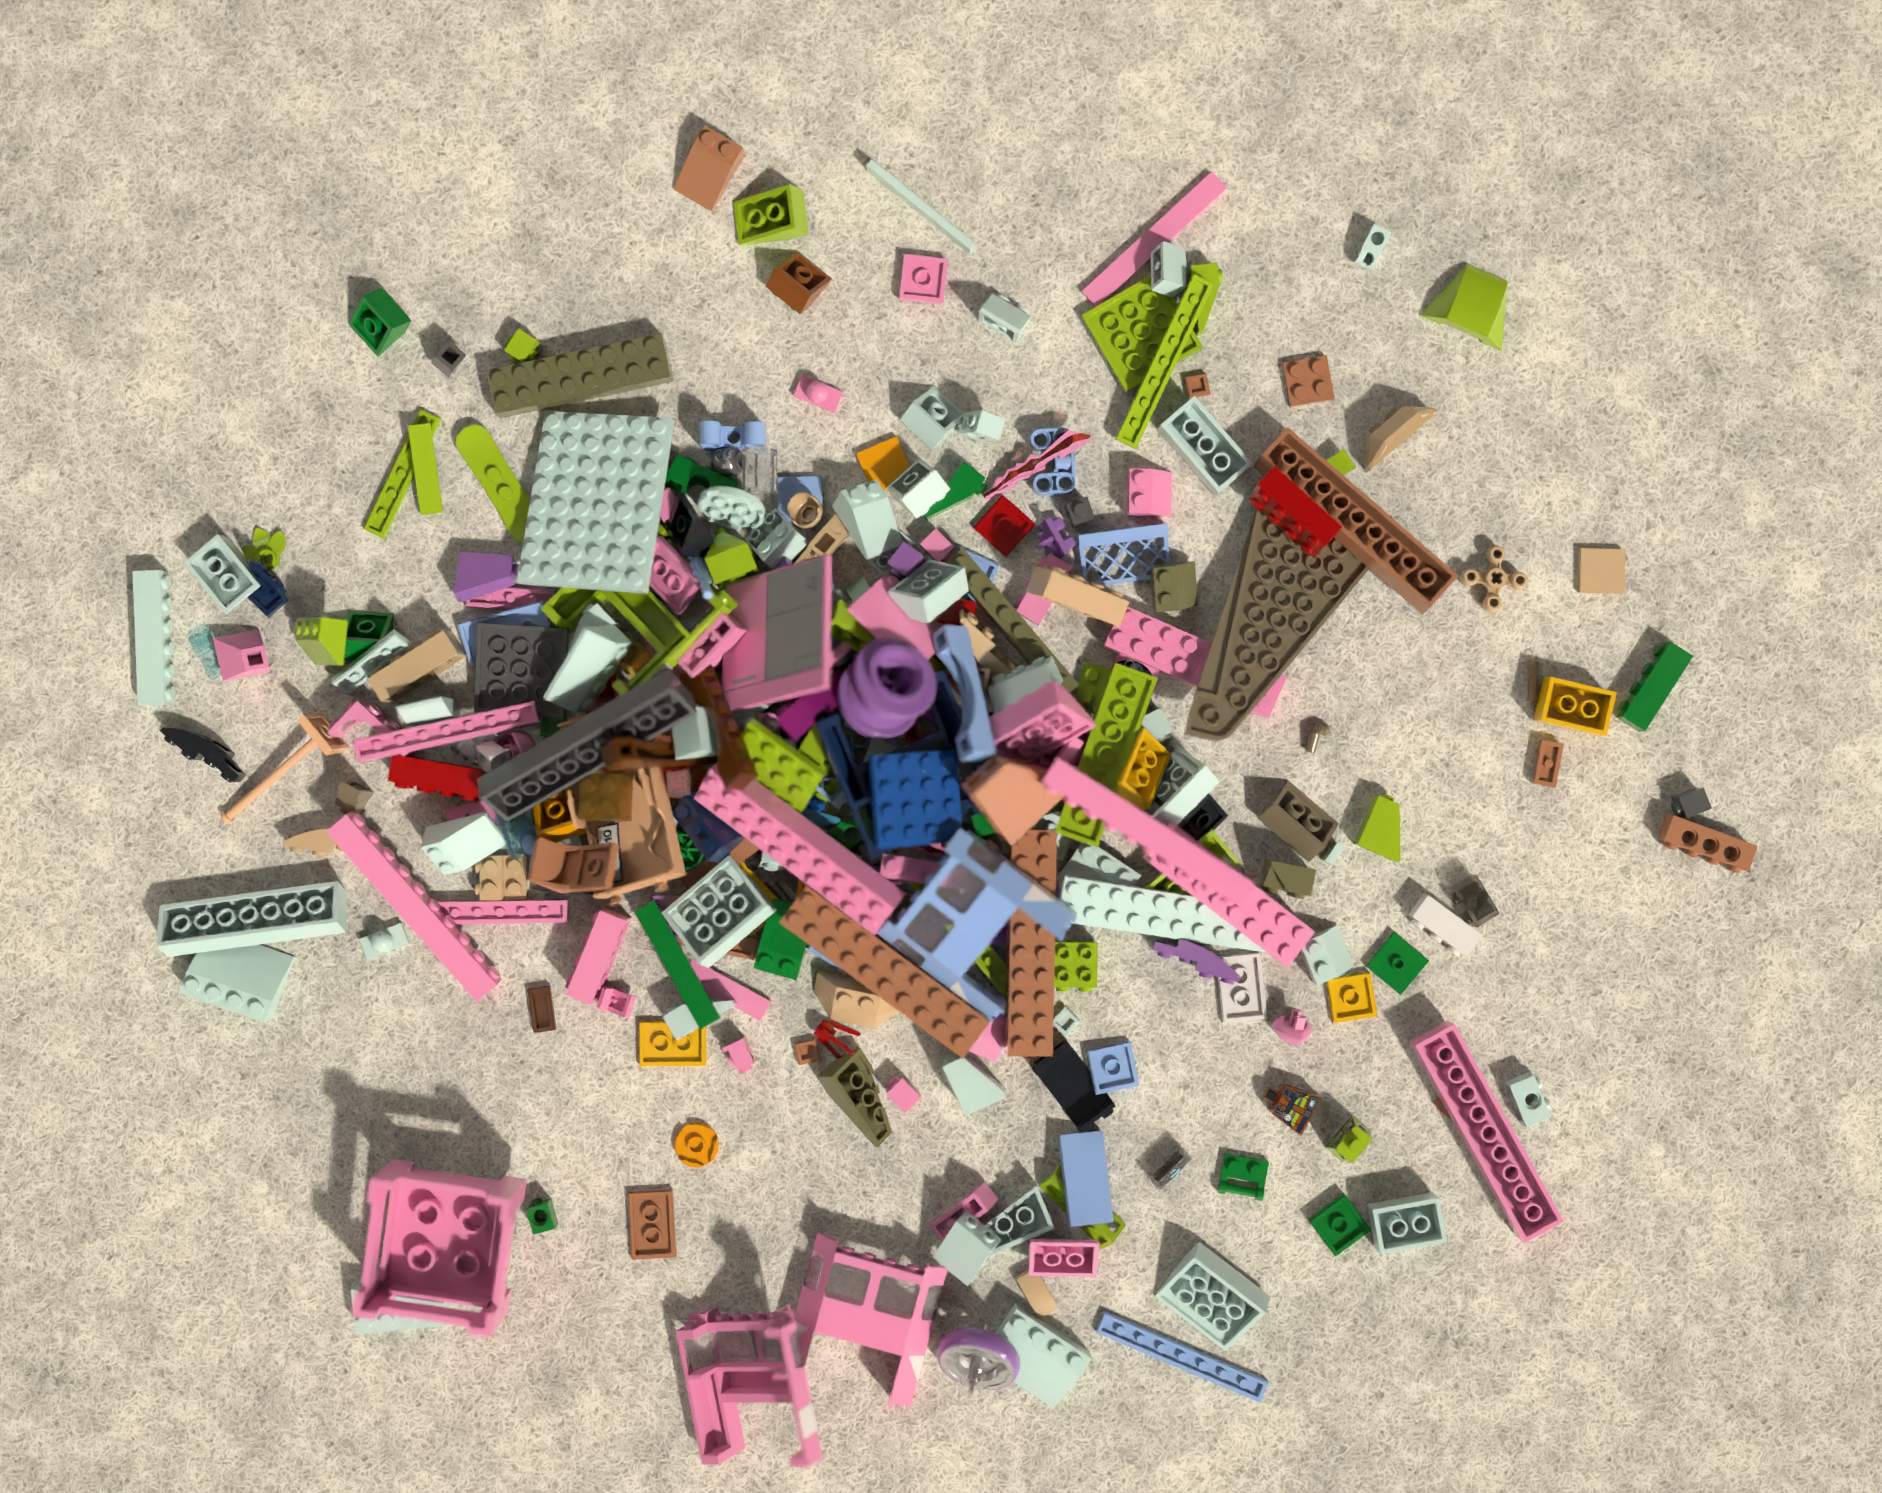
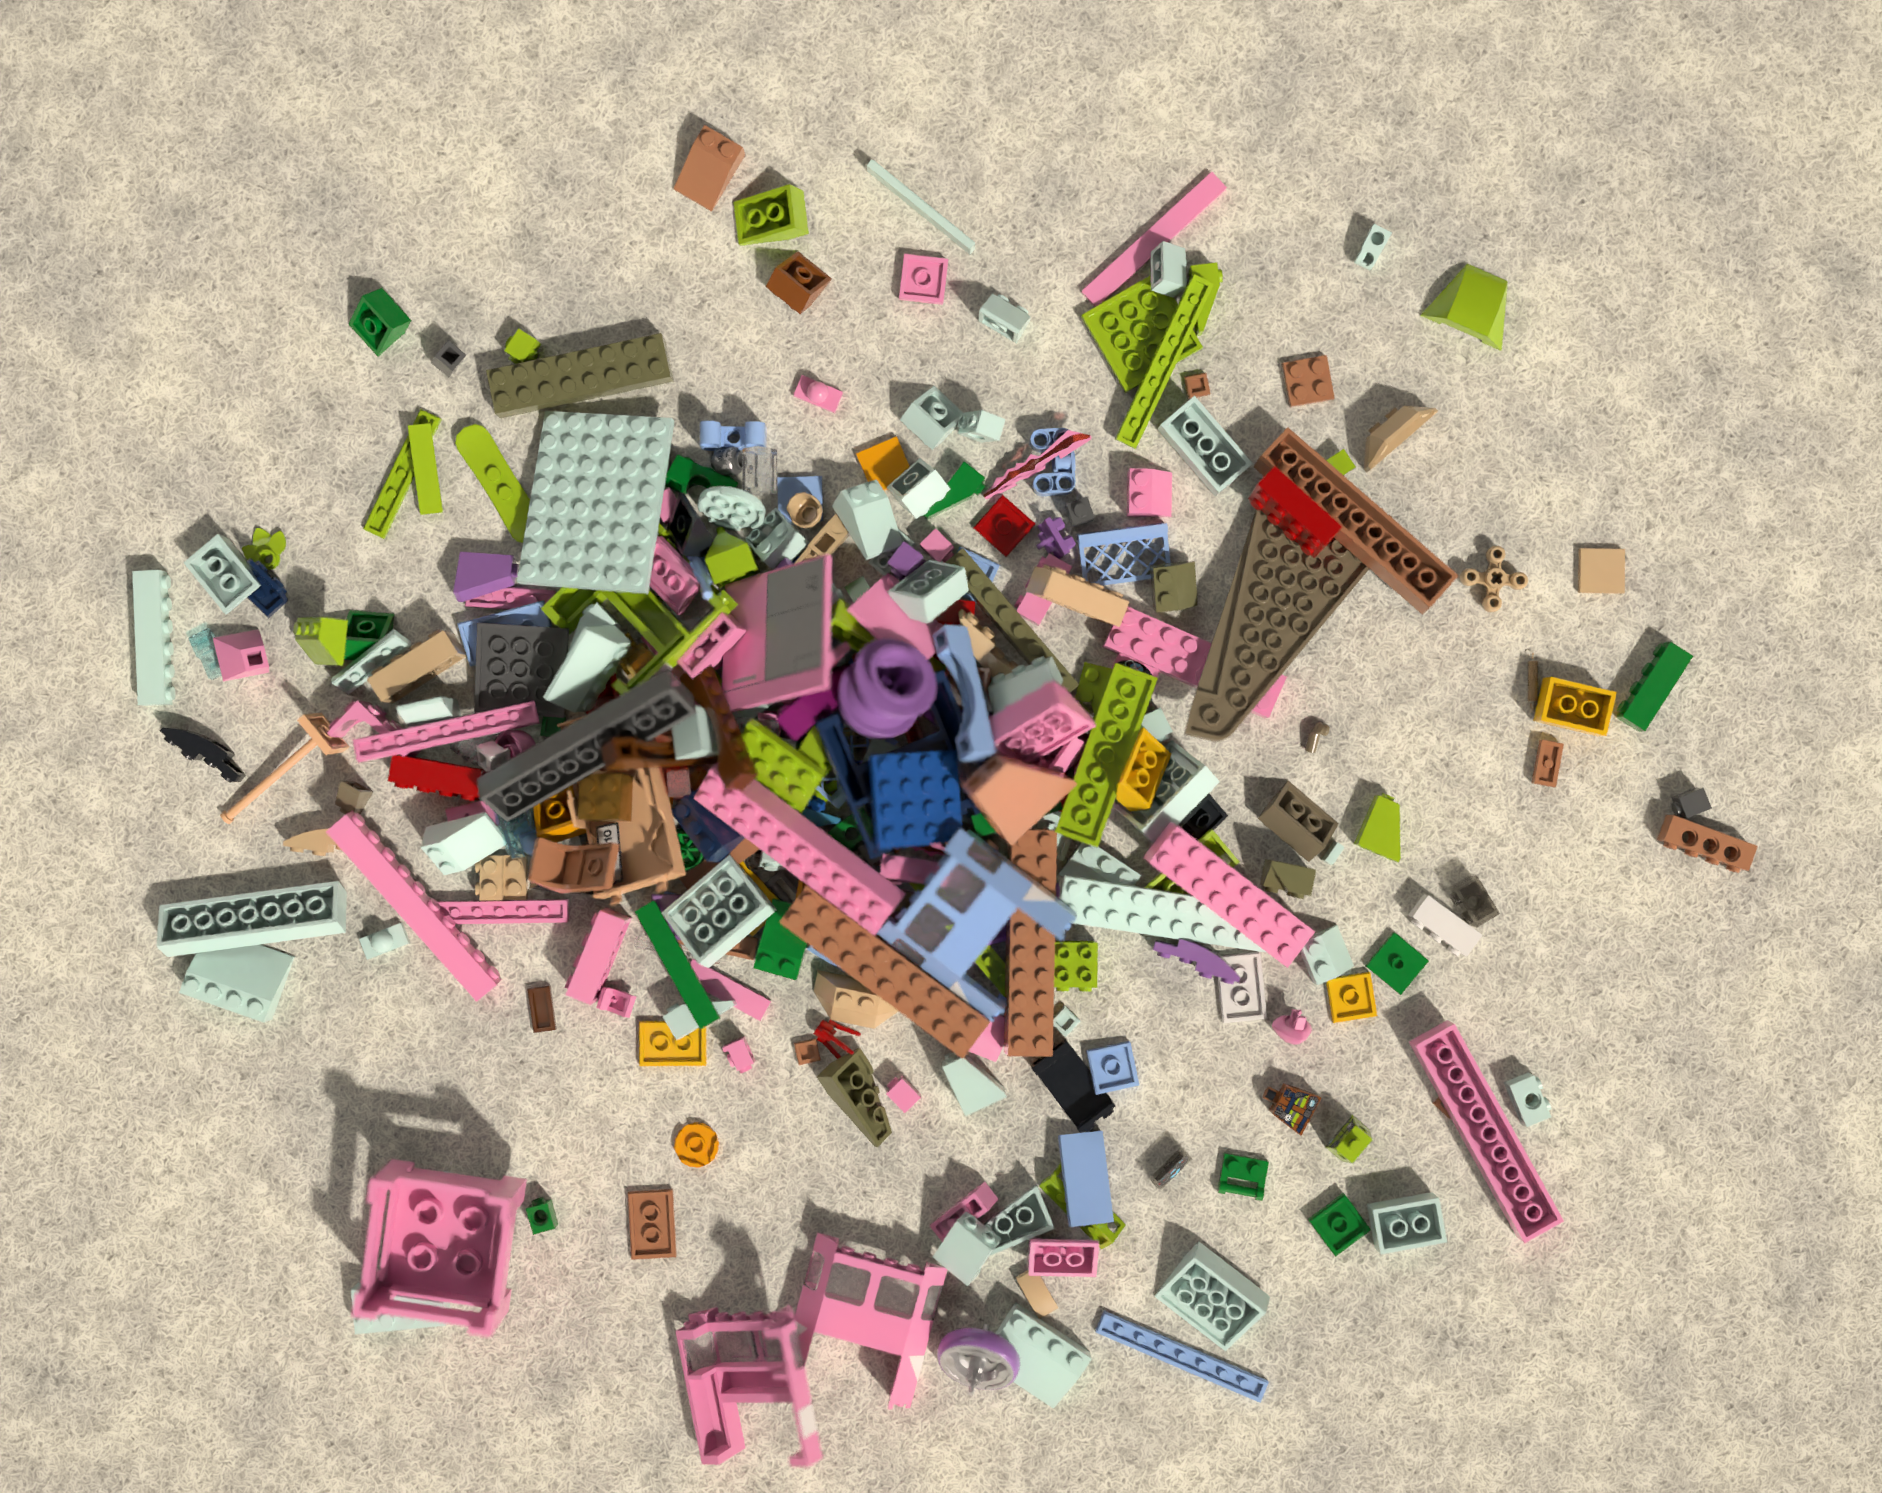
bright pink brick [1042,758,1255,907] -> none

